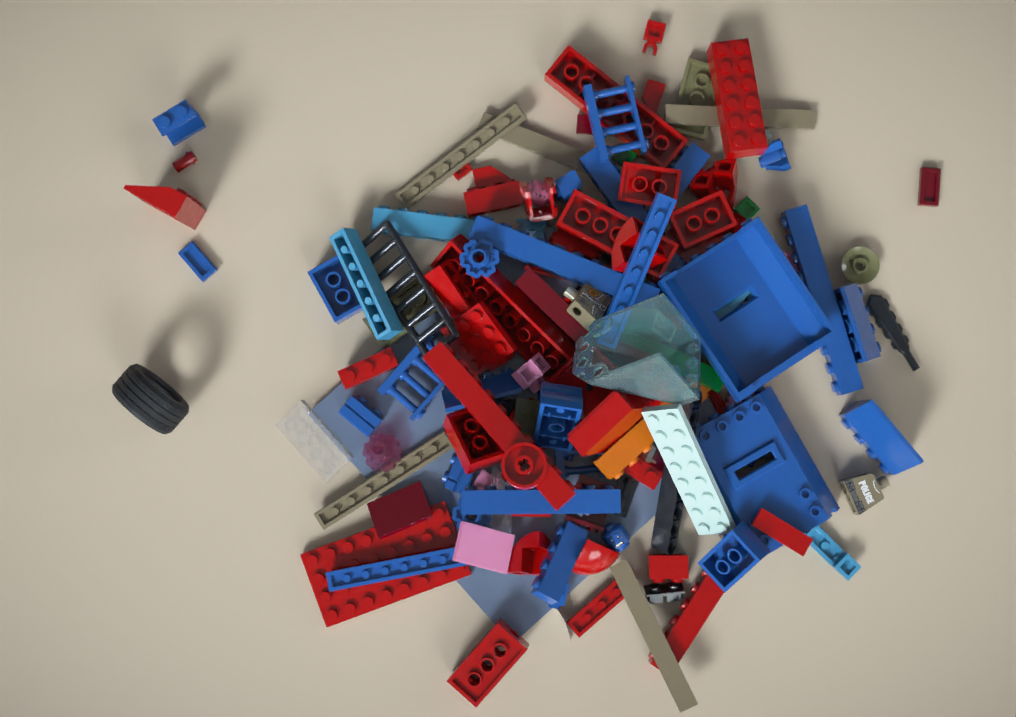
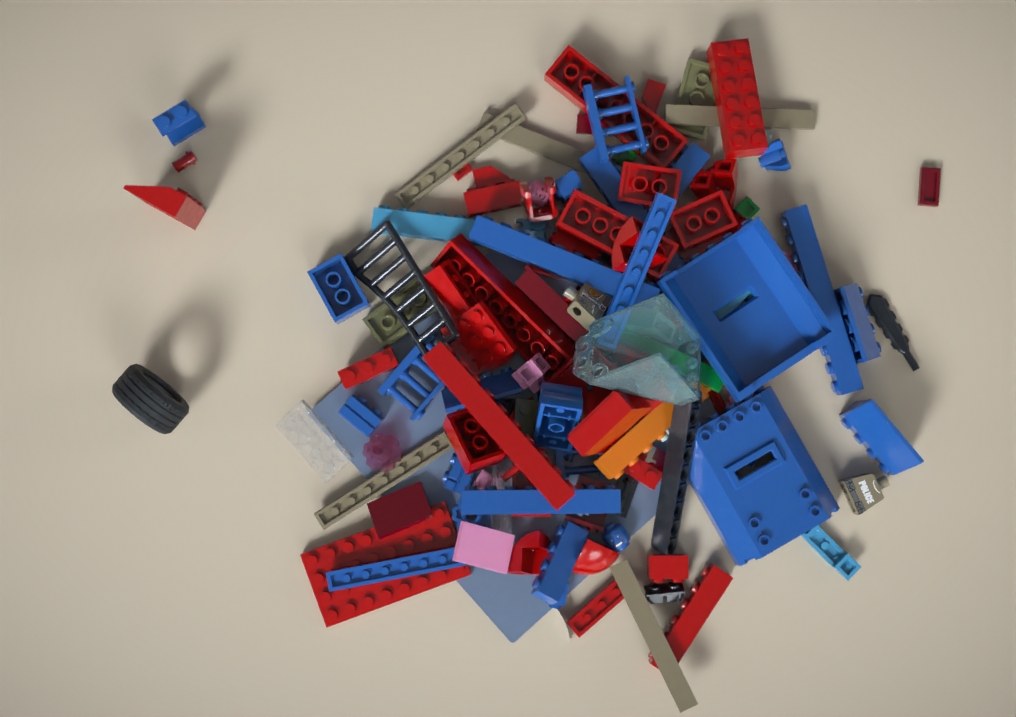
blue tile [178,241,218,282] -> none
dark azure brick [329,228,404,340] -> none
red brick [447,618,529,707] -> none
blue plant [459,238,500,279] -> none
red wheel [501,442,547,490] -> none
light aqua plate [641,403,736,535] -> none
red plate [642,19,666,56] -> none
blue brick [698,521,771,593] -> none
red tile [751,508,813,556] -> none
olive dish [841,246,880,285] -> none

